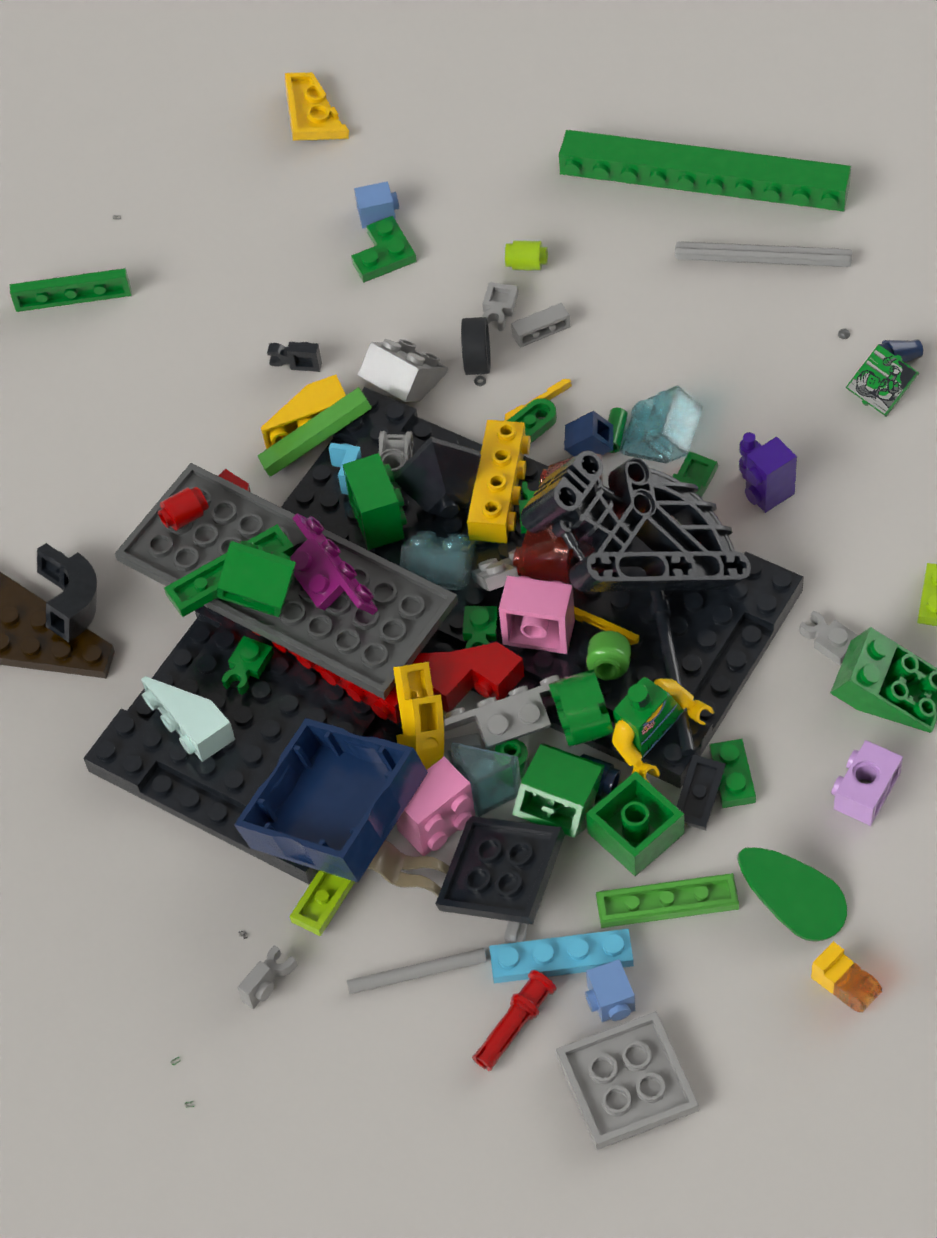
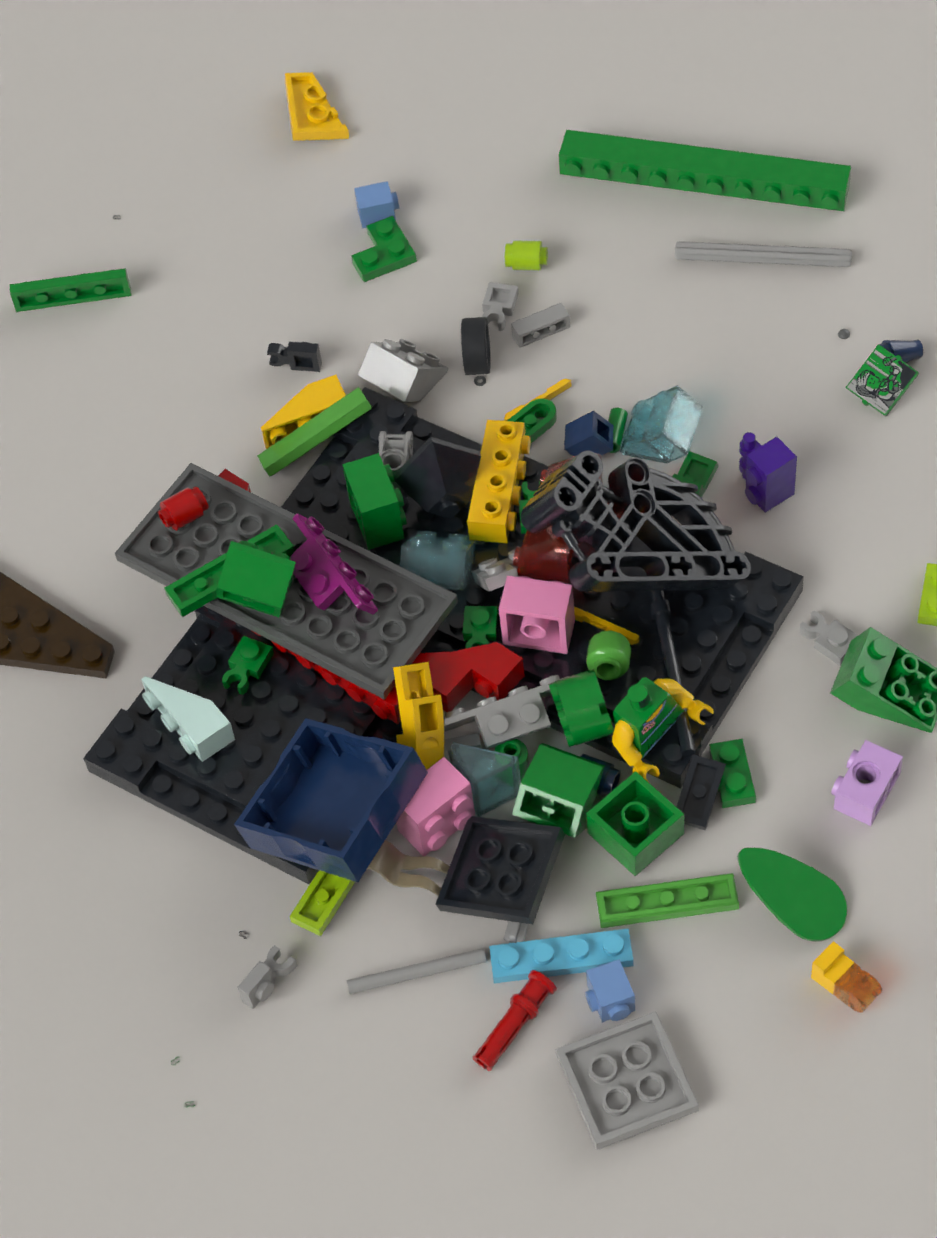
black arch [37,543,97,642] -> none
medium azure bracket [329,443,362,495] -> none

